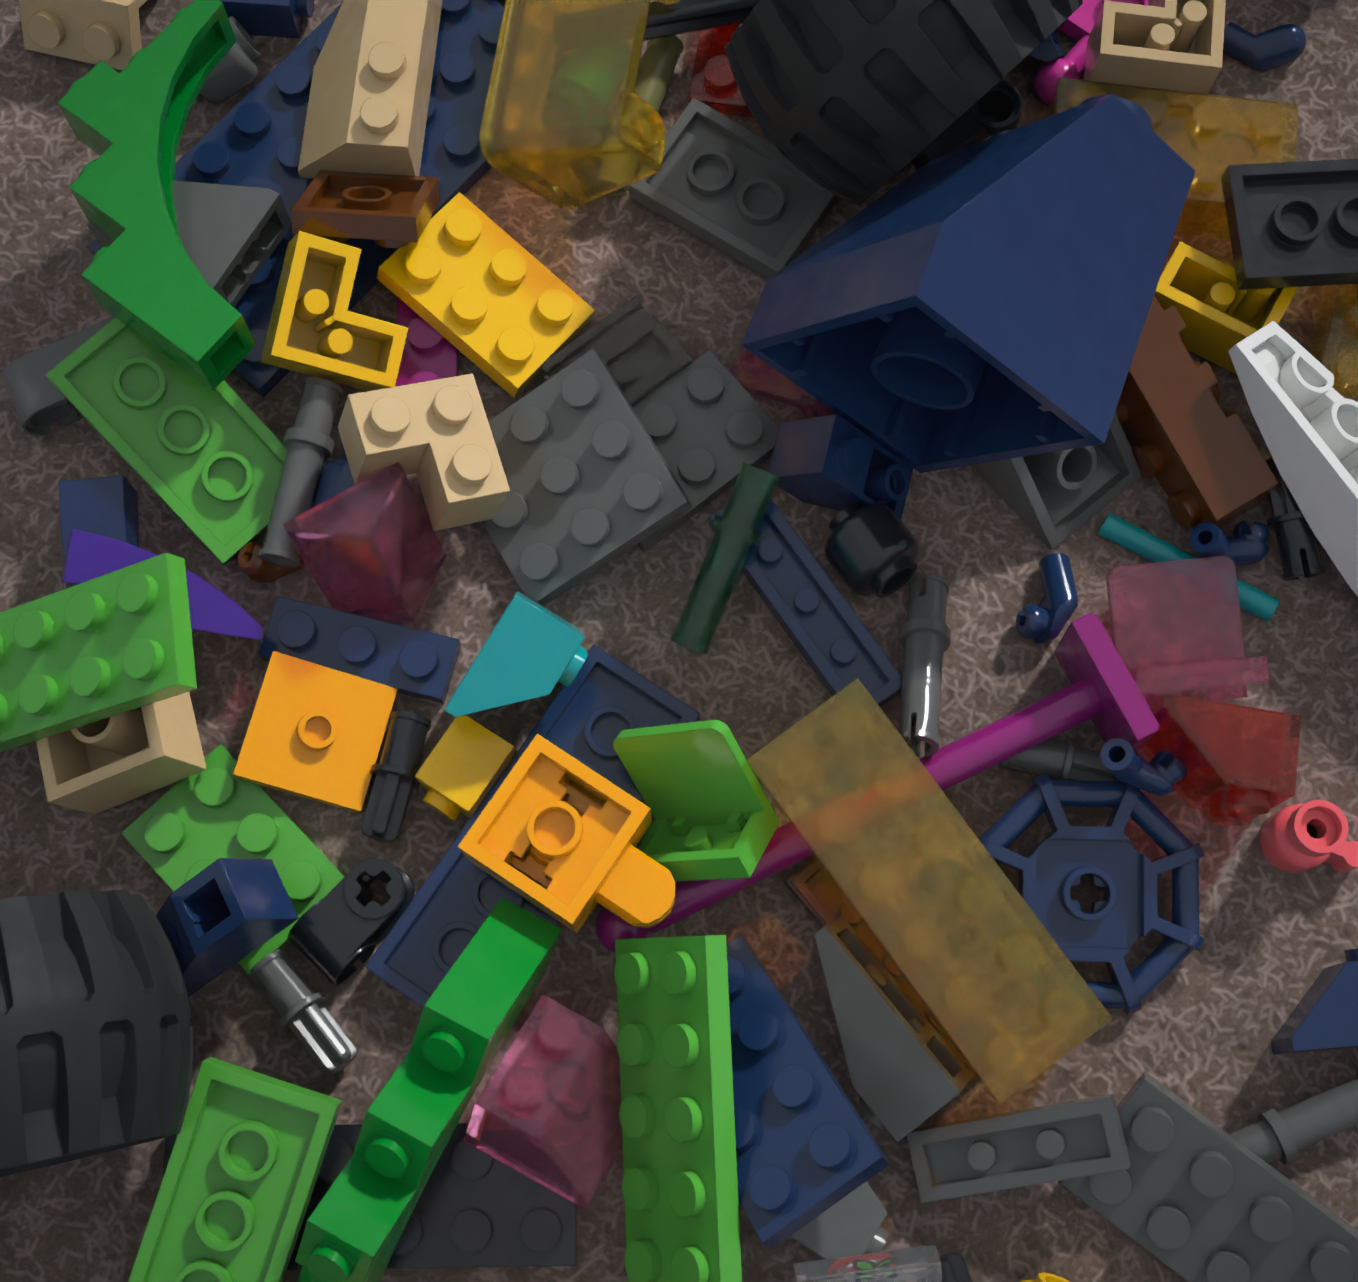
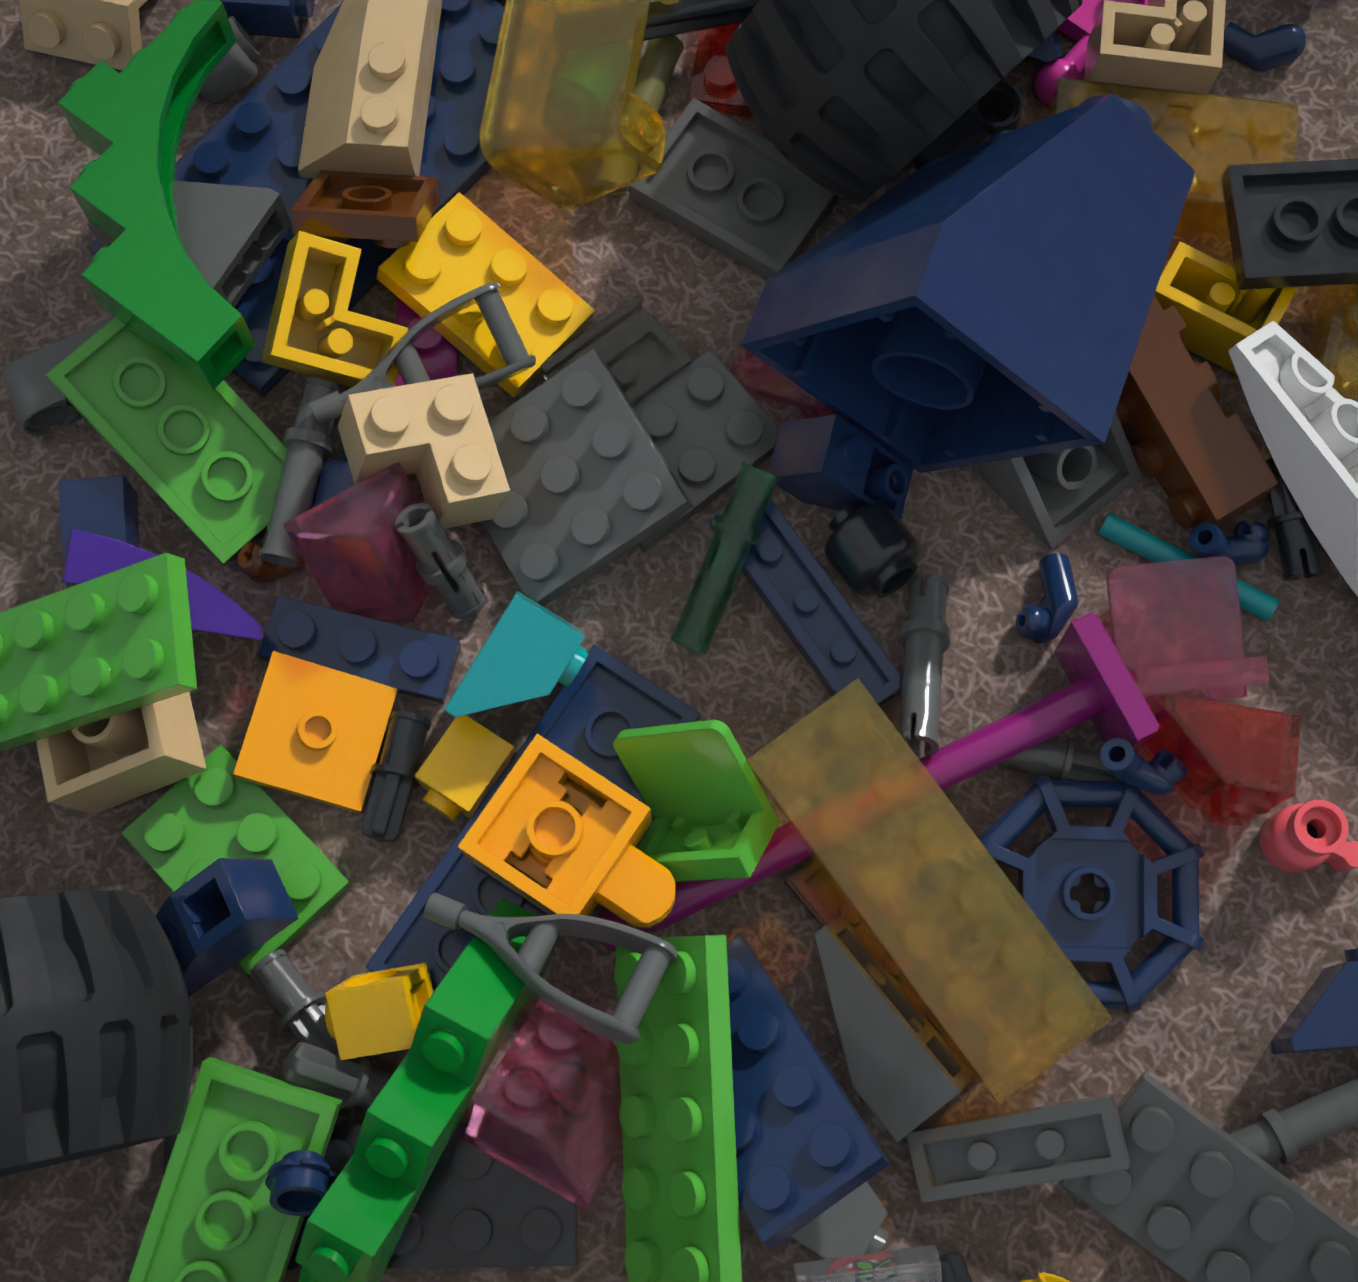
black piece [287,858,415,986] -> none
none -> dark blue plate [265,1150,338,1216]
none -> dark grey axle [283,1042,393,1110]
none -> dark grey piece [308,282,536,426]
none -> yellow brick [325,962,434,1060]
none -> dark grey pin [395,502,487,619]
none -> dark grey piece [423,892,678,1044]

